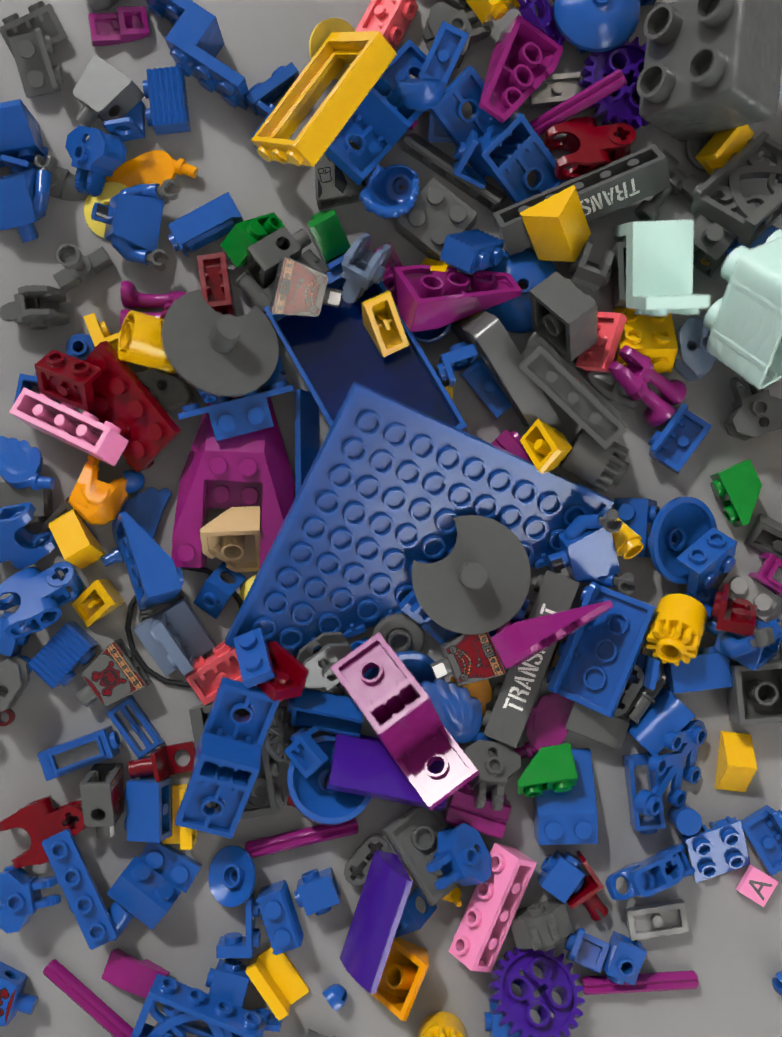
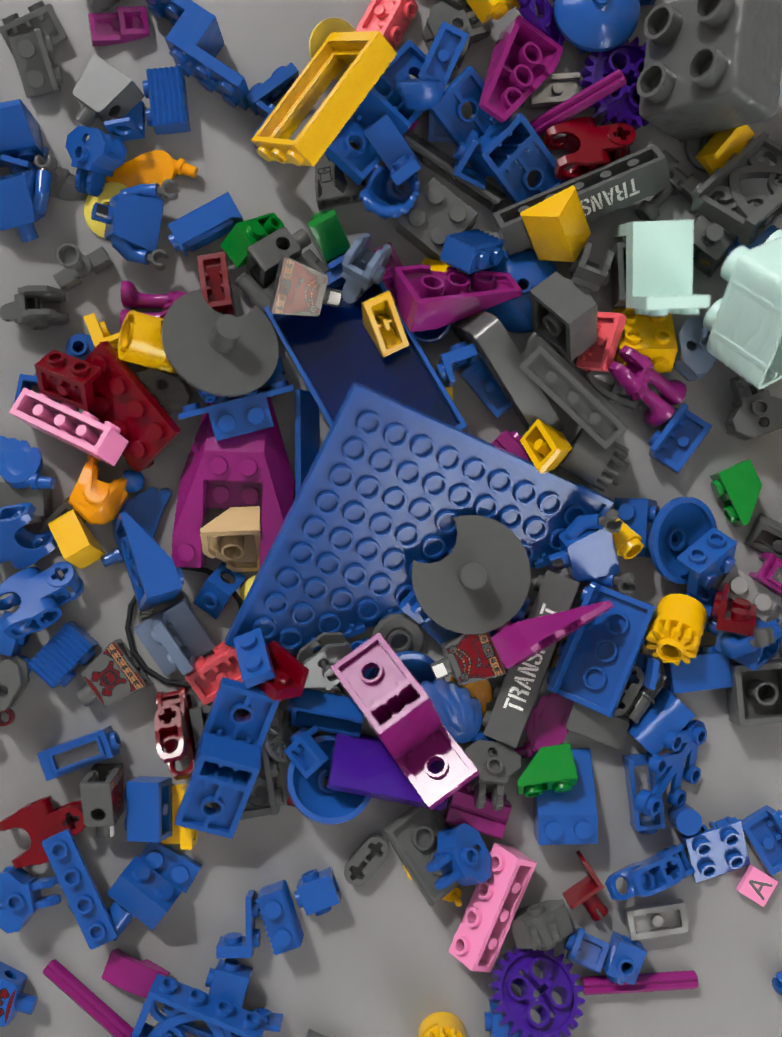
yellow slope [71,579,125,628] -> none
blue tile [106,695,165,760] -> none
dark red bracket [128,741,196,783] -> none
blue dish [208,846,256,907] -> none
magenta axle [245,817,359,858] -> none
yellow panel [245,946,309,1021] -> none
blue hinge [322,984,348,1012] -> none
dark purple slope [340,850,413,994] -> none
light orange slope [370,937,429,1021] -> none
blue bracket [395,887,437,938] -> none
blue brick [537,850,585,904] -> none
yellow slope [715,730,757,792] -> none
none -> dark red piece [154,686,196,781]
none -> blue bracket [364,115,421,186]

